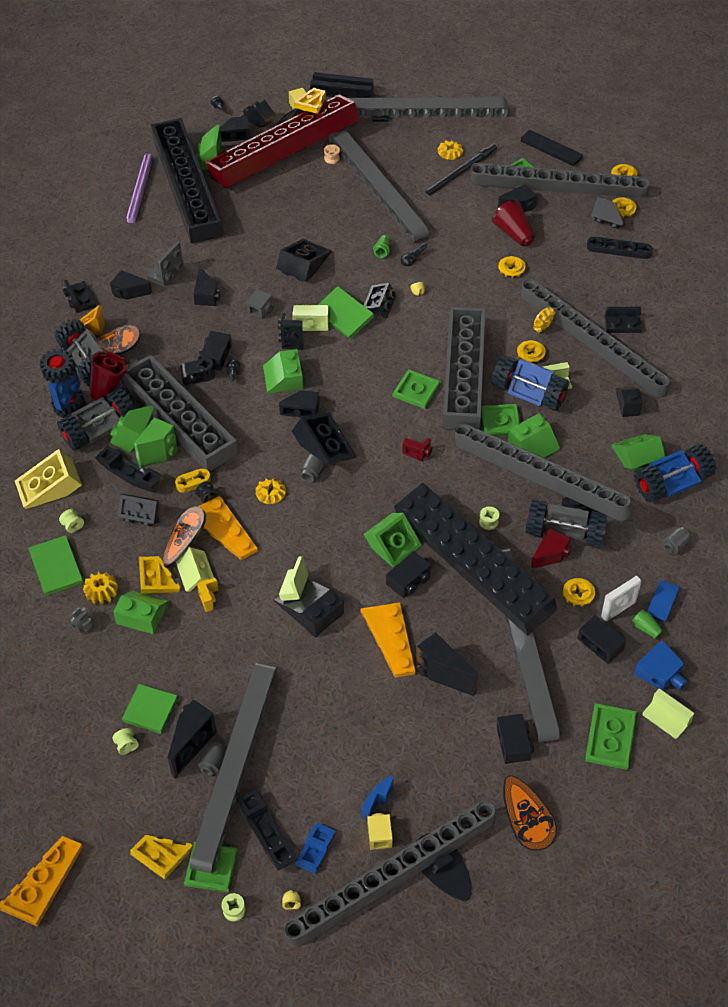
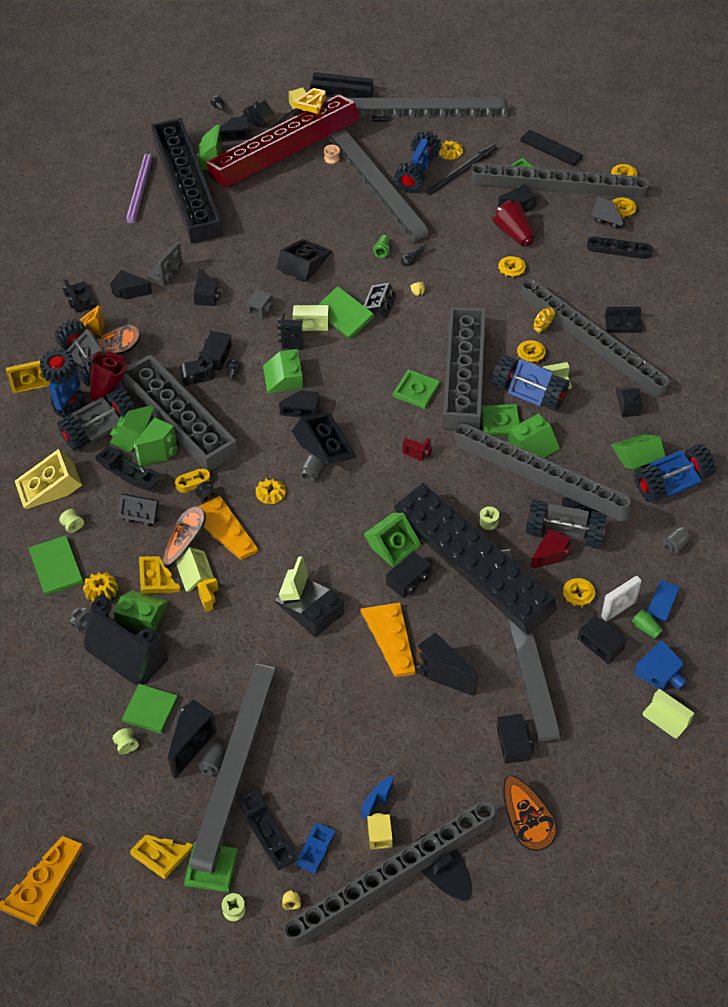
bright green tile [585,703,637,770] -> none
none -> yellow slope [6,360,50,394]
none -> black windscreen [83,594,168,685]
none -> black plate [394,130,442,193]

